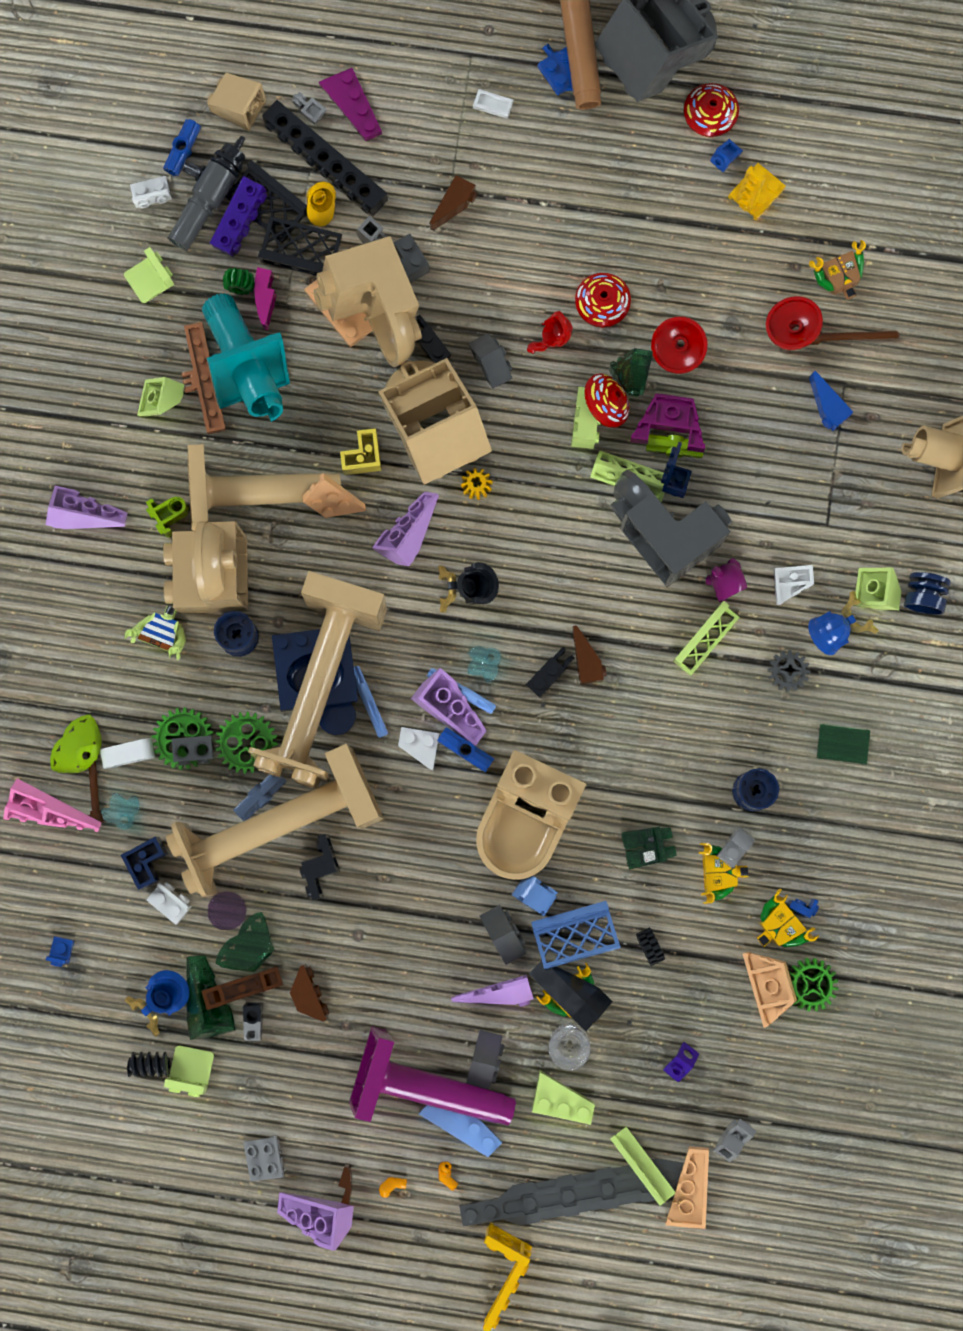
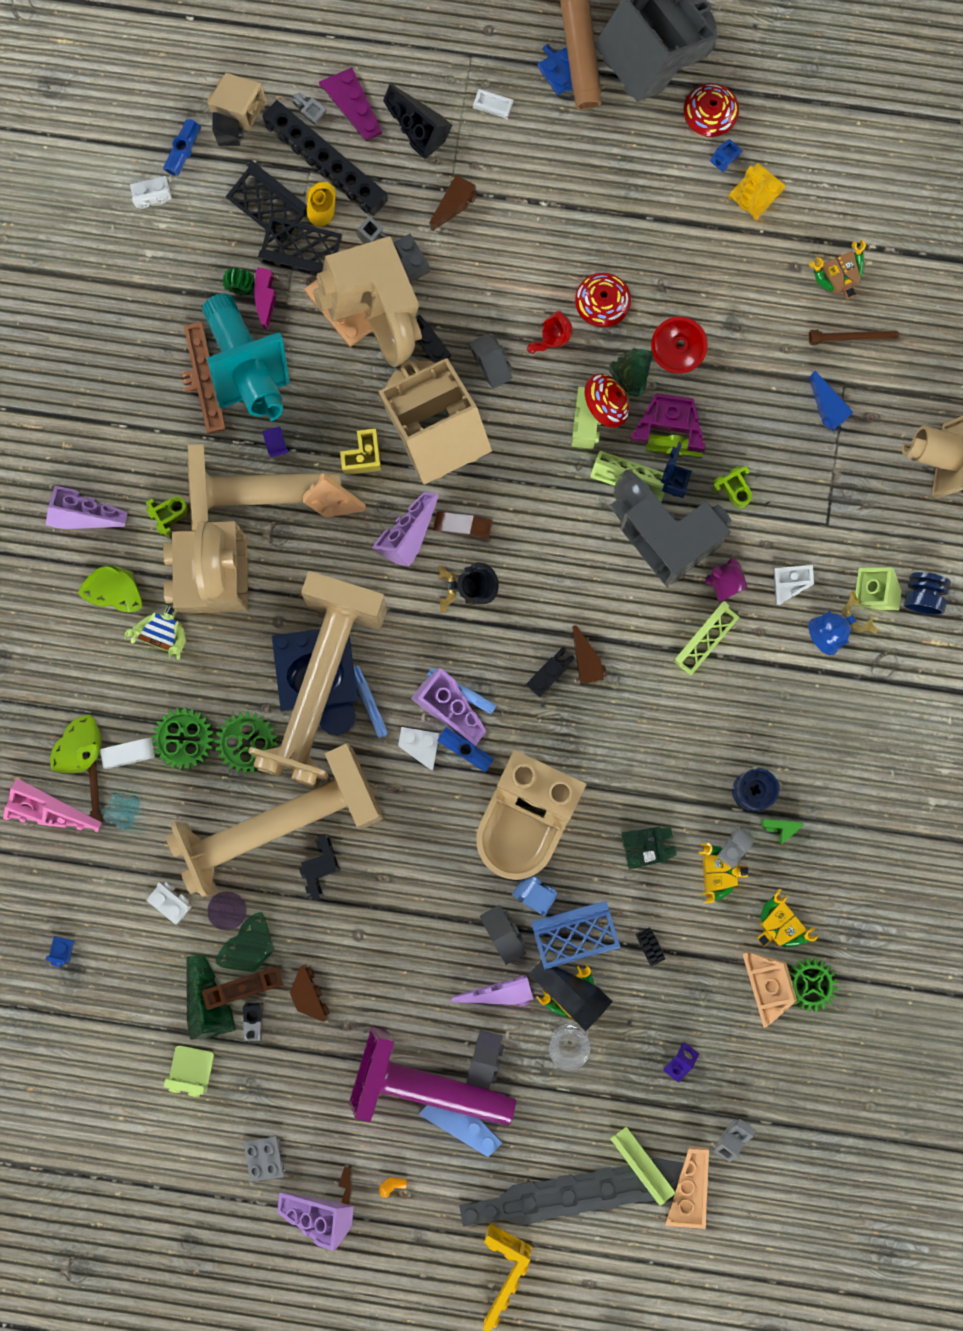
dark blue brick [121,836,168,890] -> none
yellowish green bracket [124,247,174,303] -> none
blue helmet [125,970,189,1037] -> none
black piece [127,1052,171,1077] -> none
yellowish green slope [137,377,184,417] -> none
dark grey piece [167,136,245,251] -> none
dark grey brick [172,735,214,766] -> none
dark purple brick [210,176,267,257] -> none
dark blue wheel [214,611,259,657] -> none
sand blue piece [233,775,287,821] -> none
light orange arm [438,1161,459,1191] -> none
yellow gear [461,468,493,500] -> none
clear light blue plate [468,646,501,683] -> none
yellowish green wedge [532,1070,595,1125] -> none
red dish [766,296,823,350] -> none
dark grey gear [767,650,810,692] -> none
blue bracket [787,898,819,918] -> none
clear green piece [816,724,870,765] -> none
none -> lime piece [78,565,142,612]
none -> black slope [212,112,244,146]
none -> dark purple bracket [262,426,289,457]
none -> black wedge [383,84,452,159]
none -> reddish brown slope [433,512,493,542]
none -> lime pin [711,466,752,509]
none -> bright green slope [760,819,803,844]

